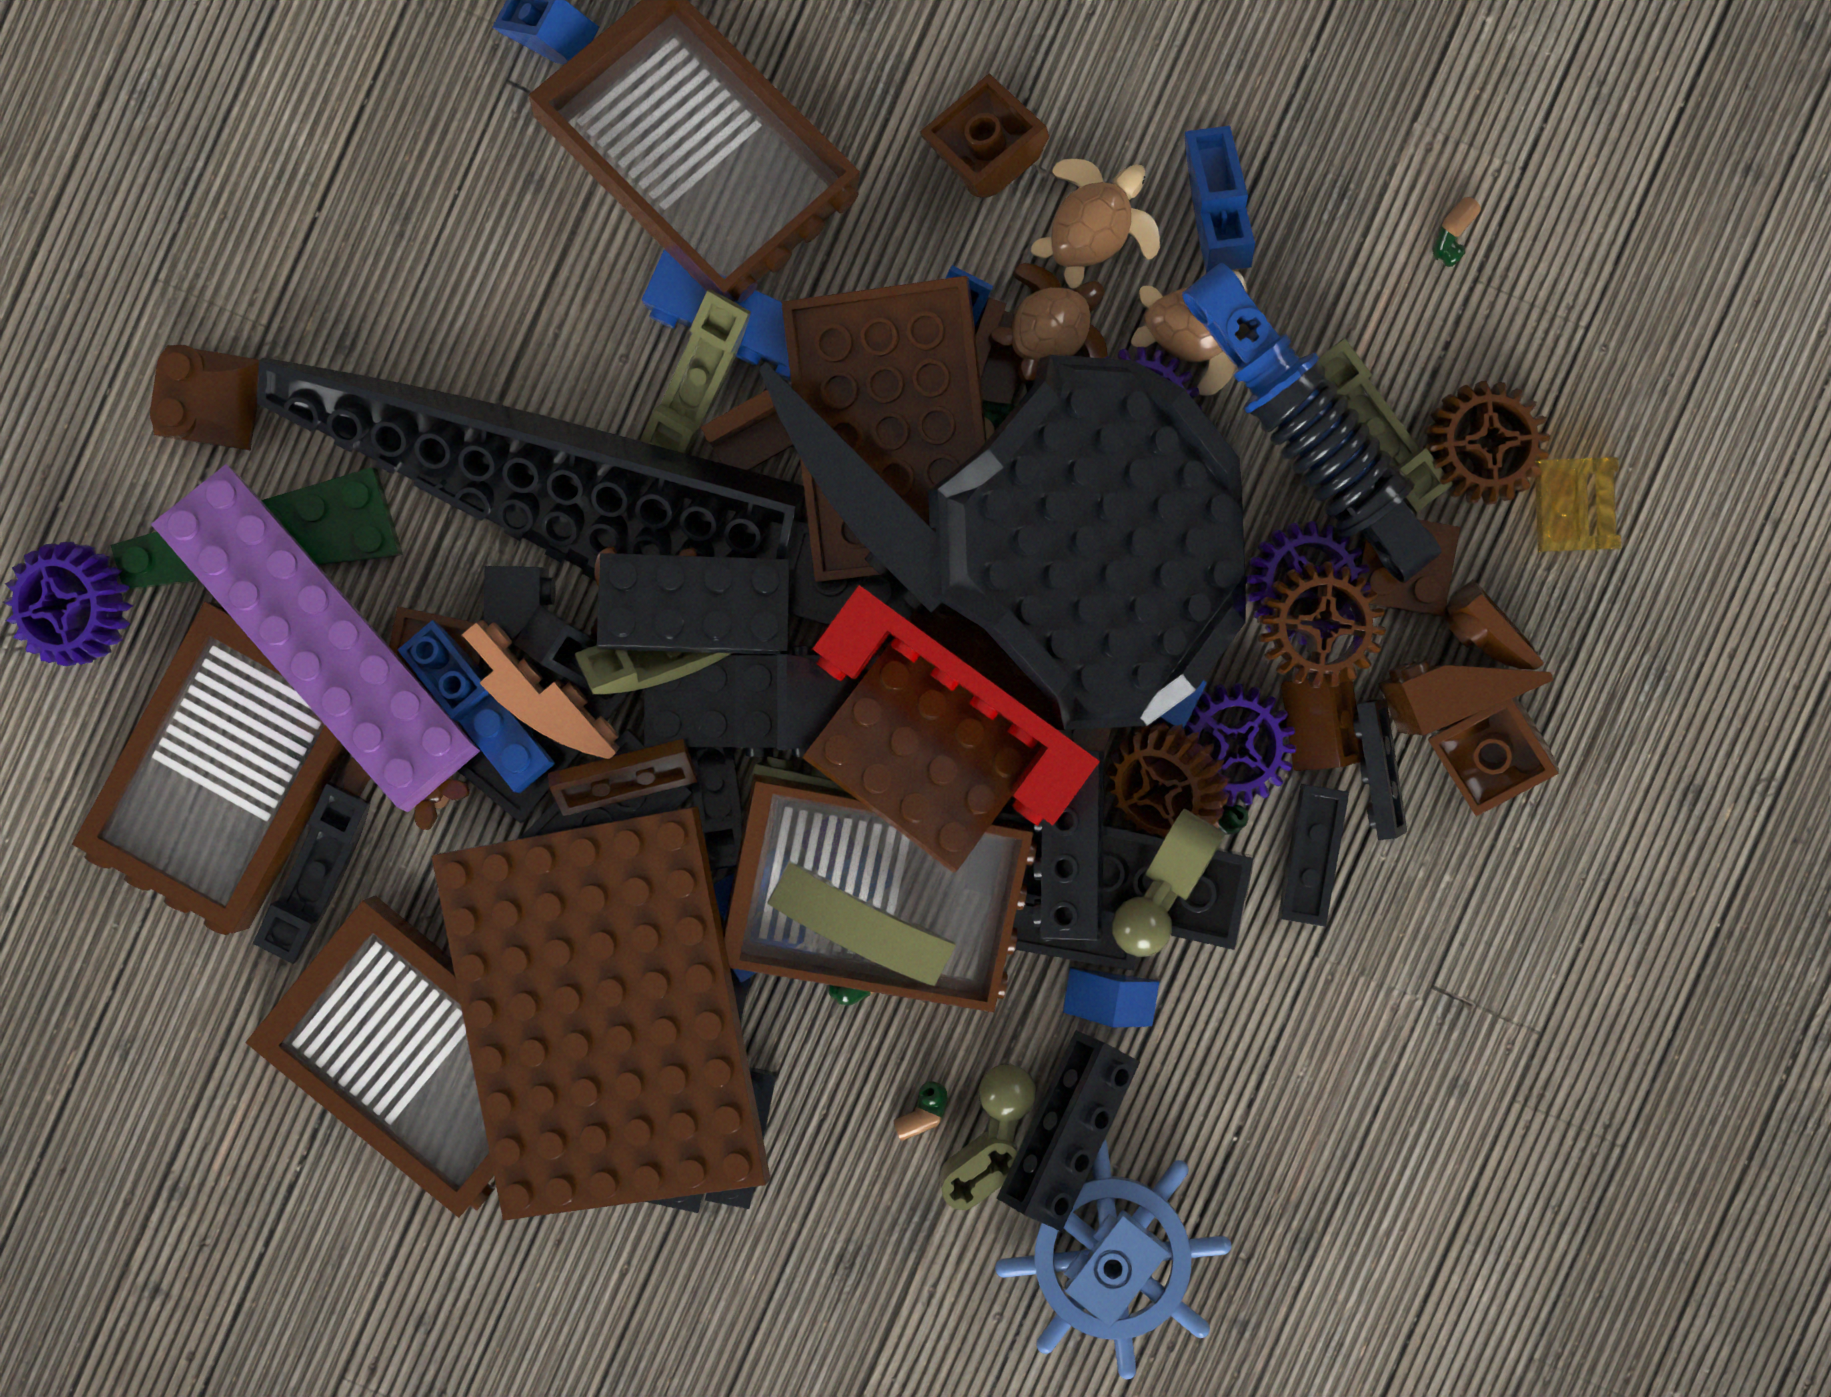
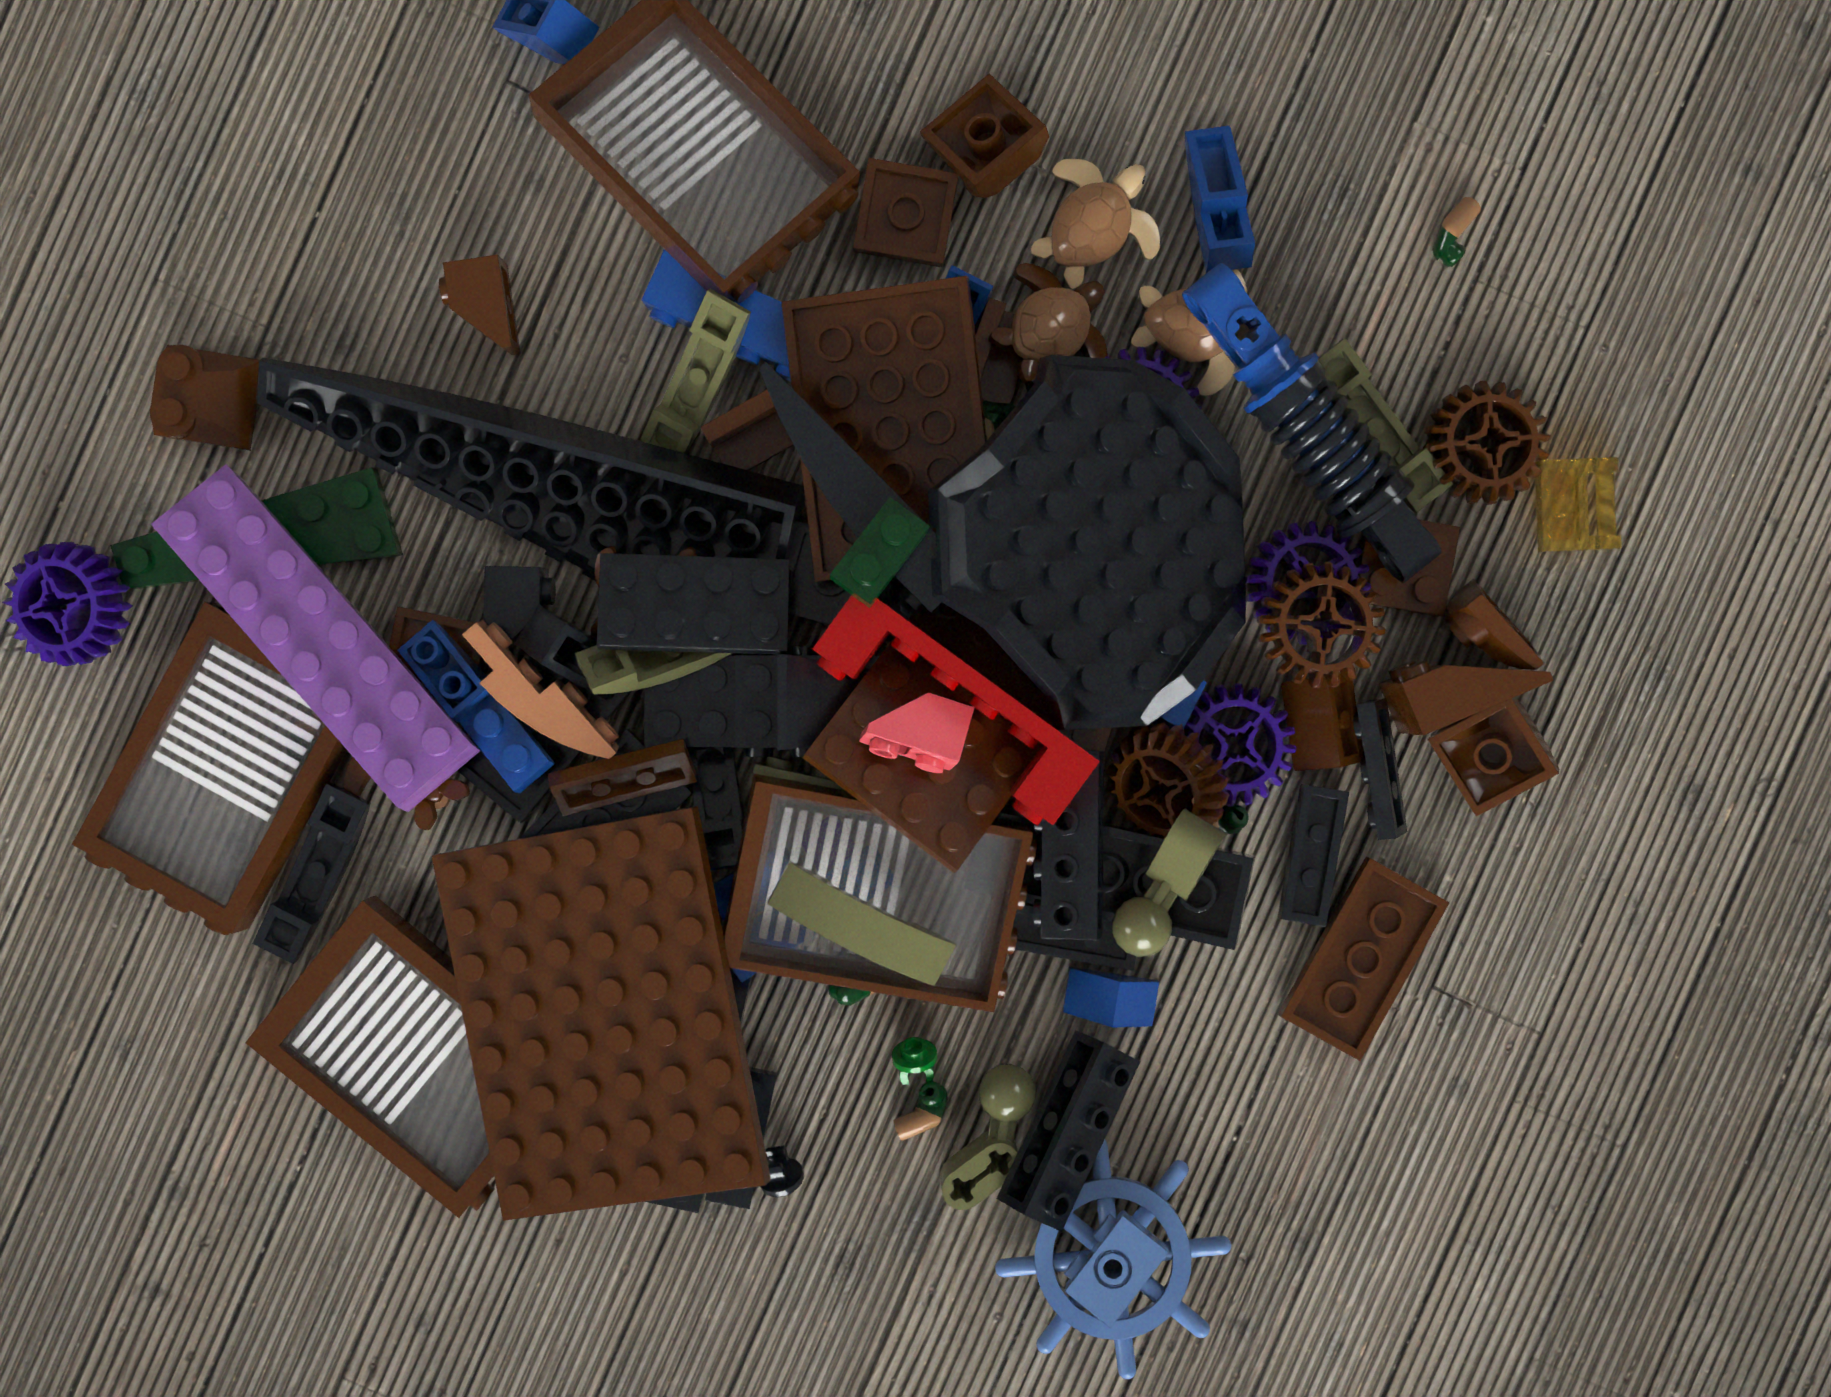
none -> reddish brown slope [439,254,521,355]
none -> black plate [760,1145,804,1197]
none -> dark green plate [830,497,930,608]
none -> reddish brown plate [853,158,959,268]
none -> coral slope [859,693,975,773]
none -> green plate [892,1037,937,1085]
none -> reddish brown plate [1277,857,1449,1061]

